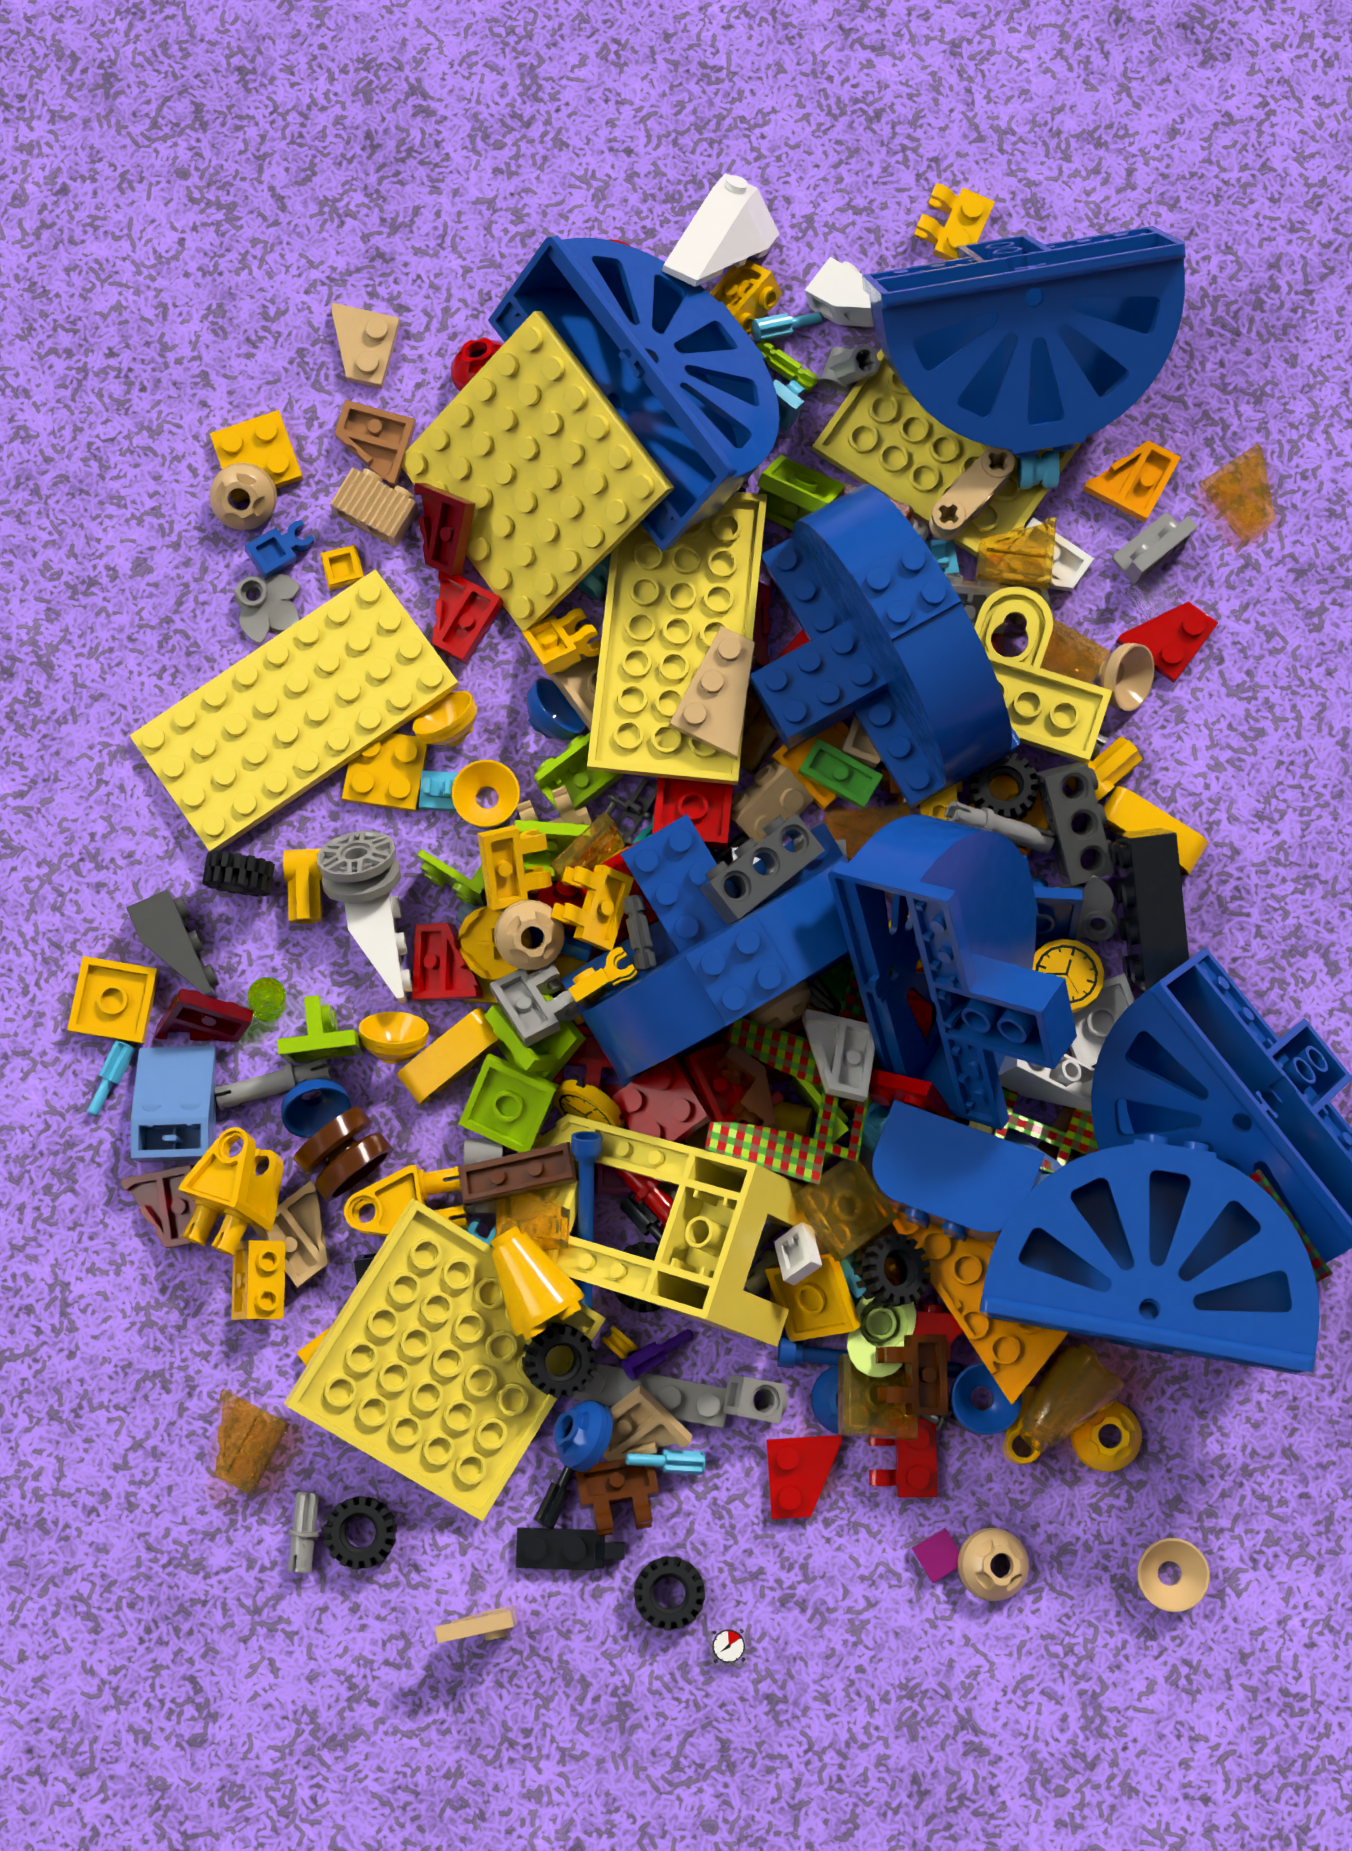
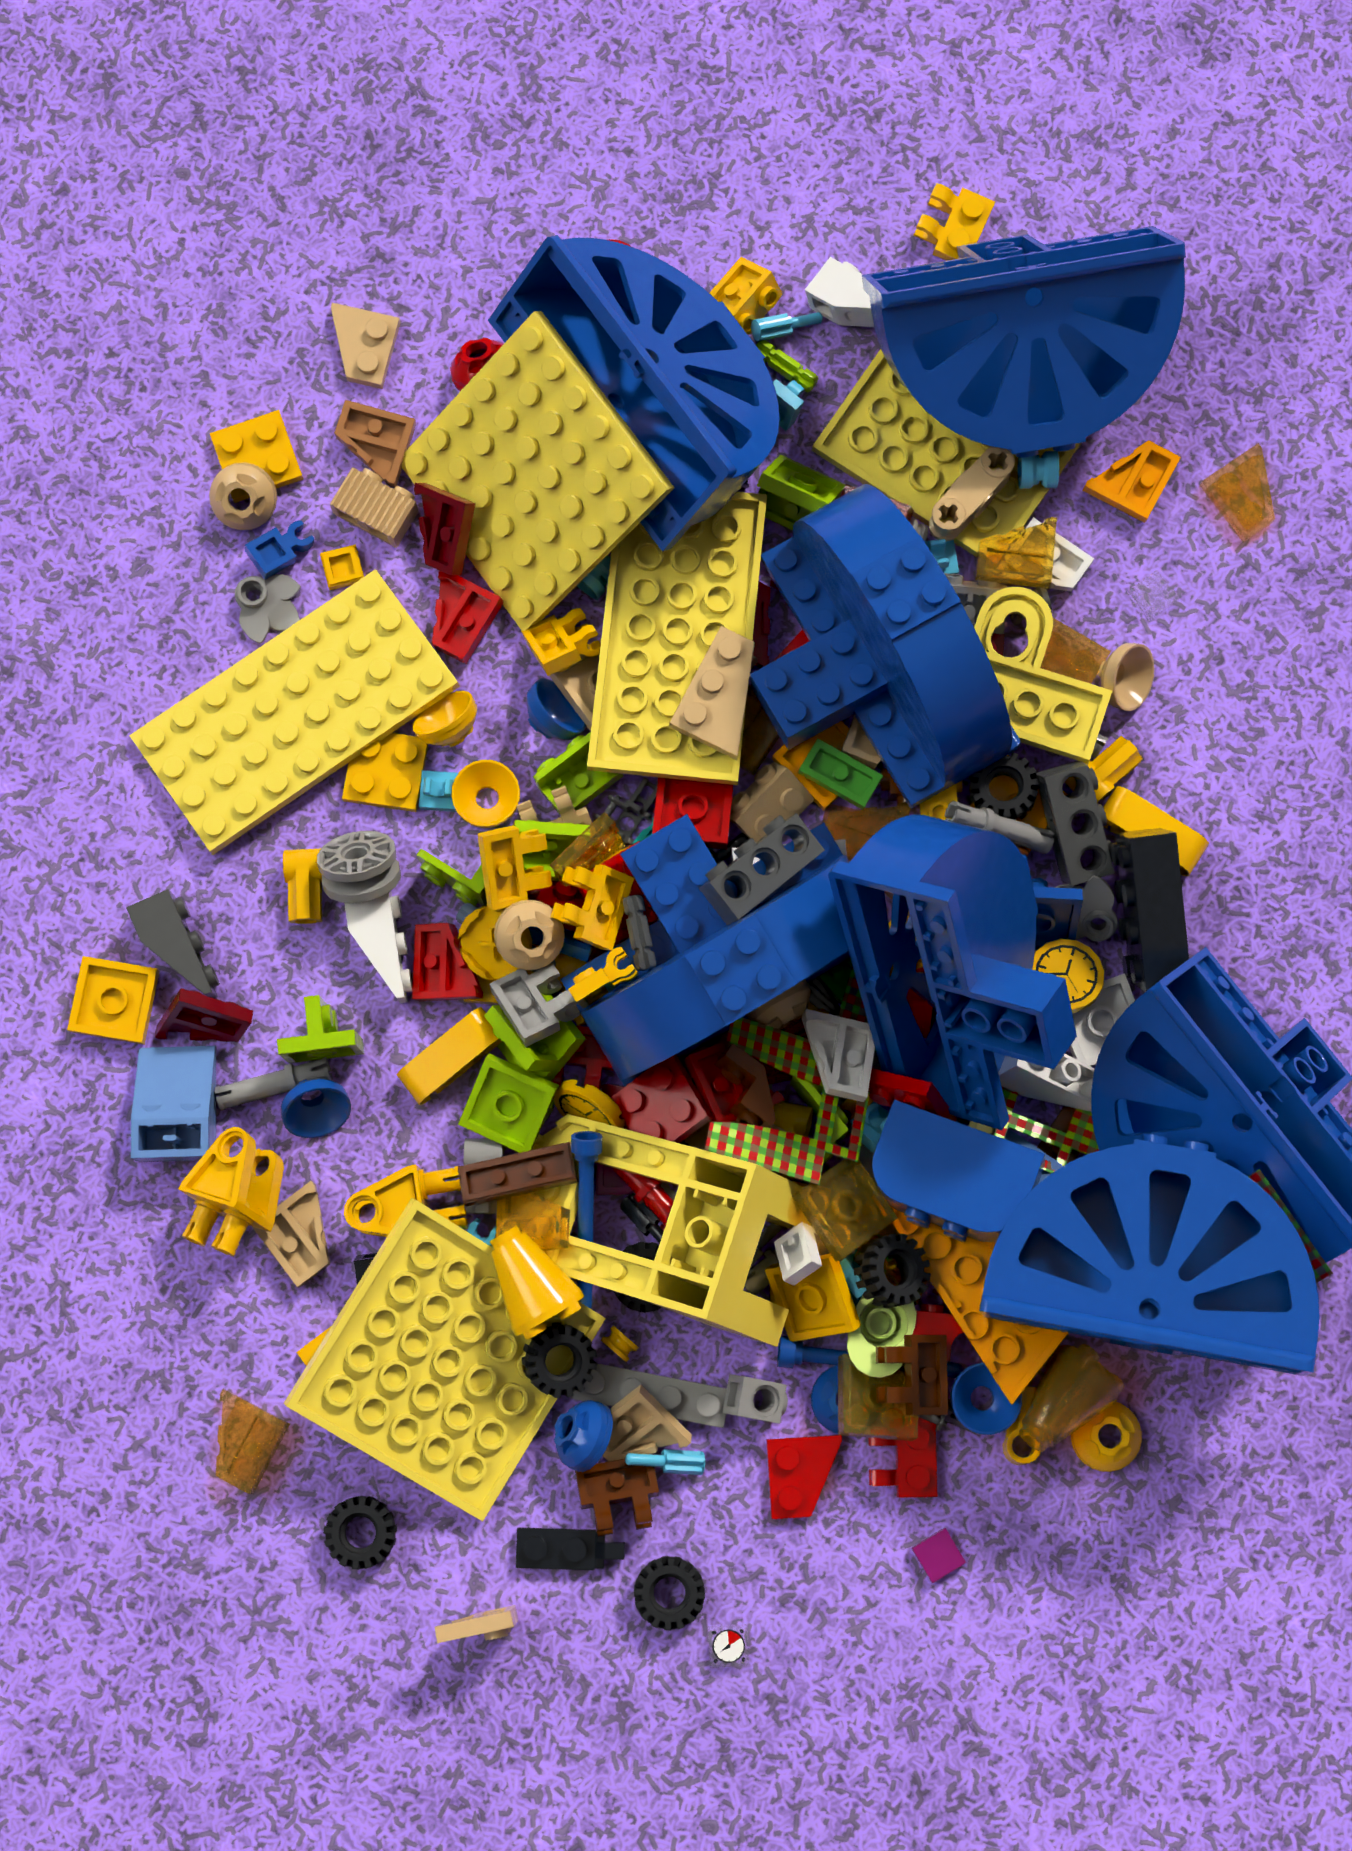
medium azure axle [87,1040,136,1116] -> none
wing [121,1165,196,1248] -> none
black tyre [202,851,275,897] -> none
yellow bracket [231,1240,286,1320] -> none
clear neon green wheel [248,977,286,1022] -> none
light grey axle [287,1491,319,1573] -> none
reddish brown wheel [293,1106,394,1202] -> none
yellow piece [359,1011,429,1064] -> none
black axle [533,1465,575,1529] -> none
dark purple axle [621,1329,694,1381] -> none
white wedge [662,173,779,287] -> none
light grey piece [819,344,881,395] -> none
tan piece [958,1528,1029,1601] -> none
light grey bracket [1112,513,1198,585] -> none
red wing [1116,601,1218,683] -> none
tan piece [1137,1538,1210,1612] -> none

